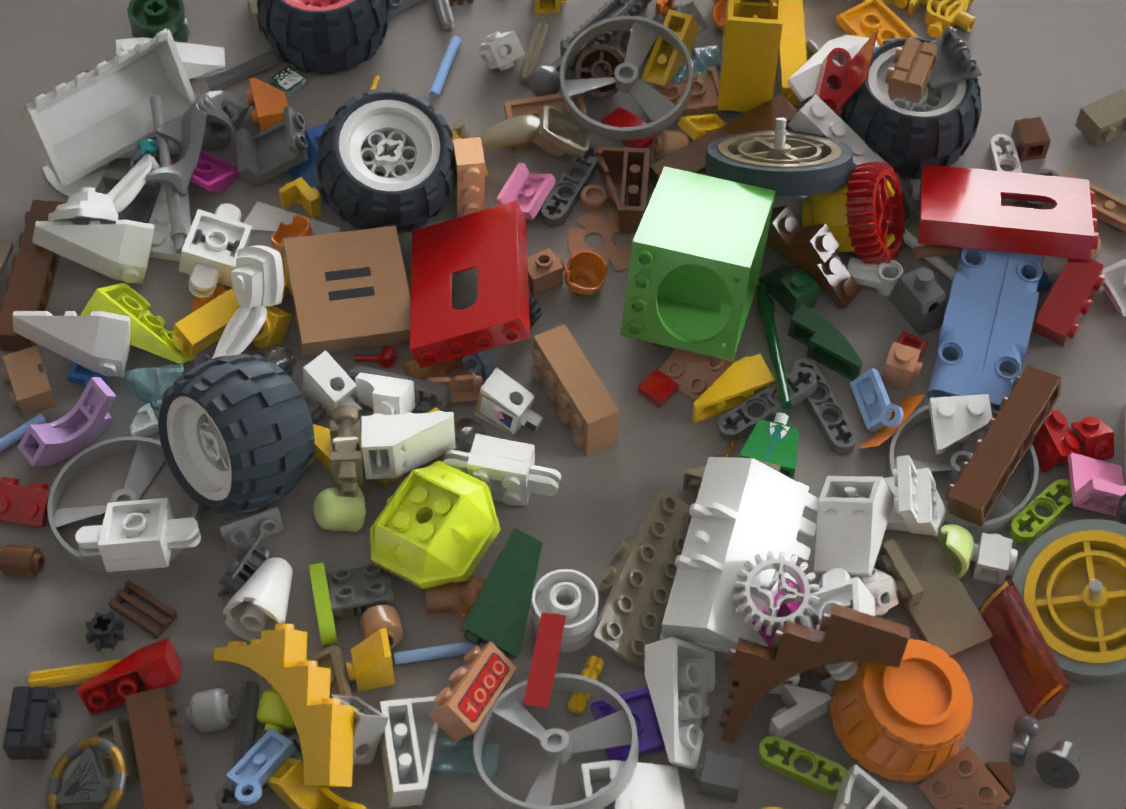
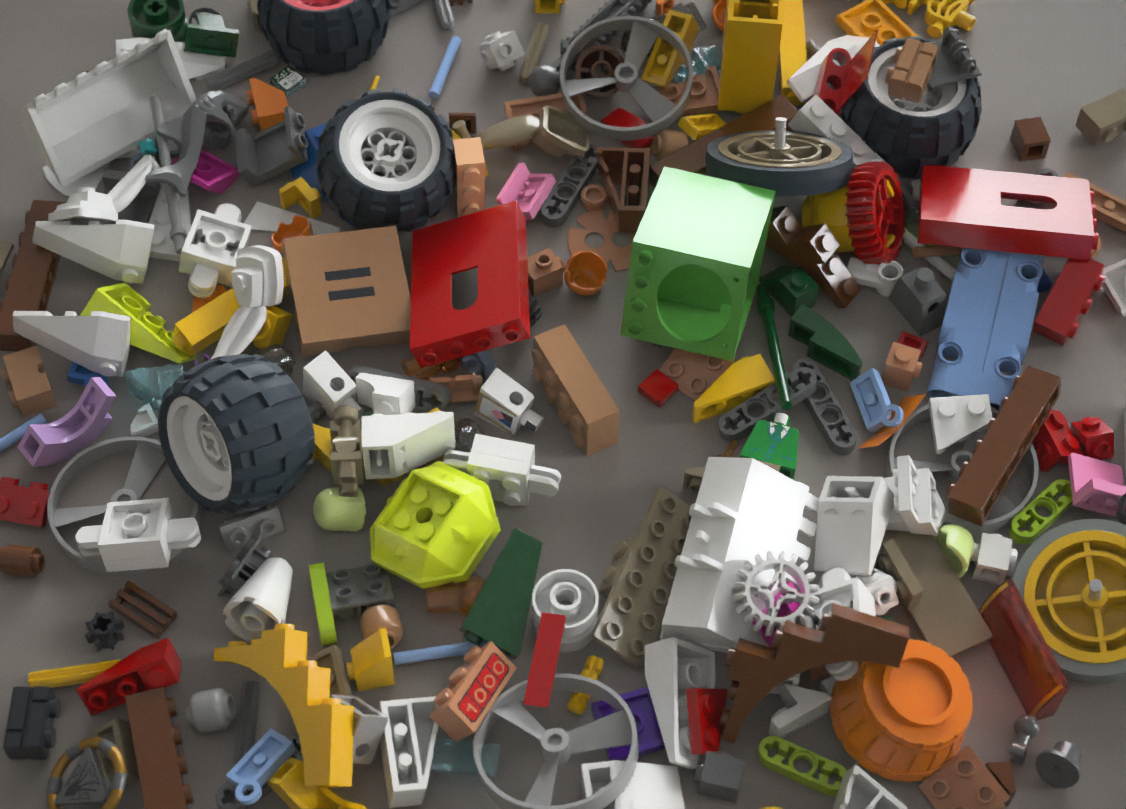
neon yellow head [257,686,295,735] -> none
red hand [355,346,397,369] -> none
white beam [988,134,1023,202] -> none
none -> dark green piece [183,7,240,58]
none -> reddish brown slope [449,113,477,134]
none -> red wing [686,688,727,755]

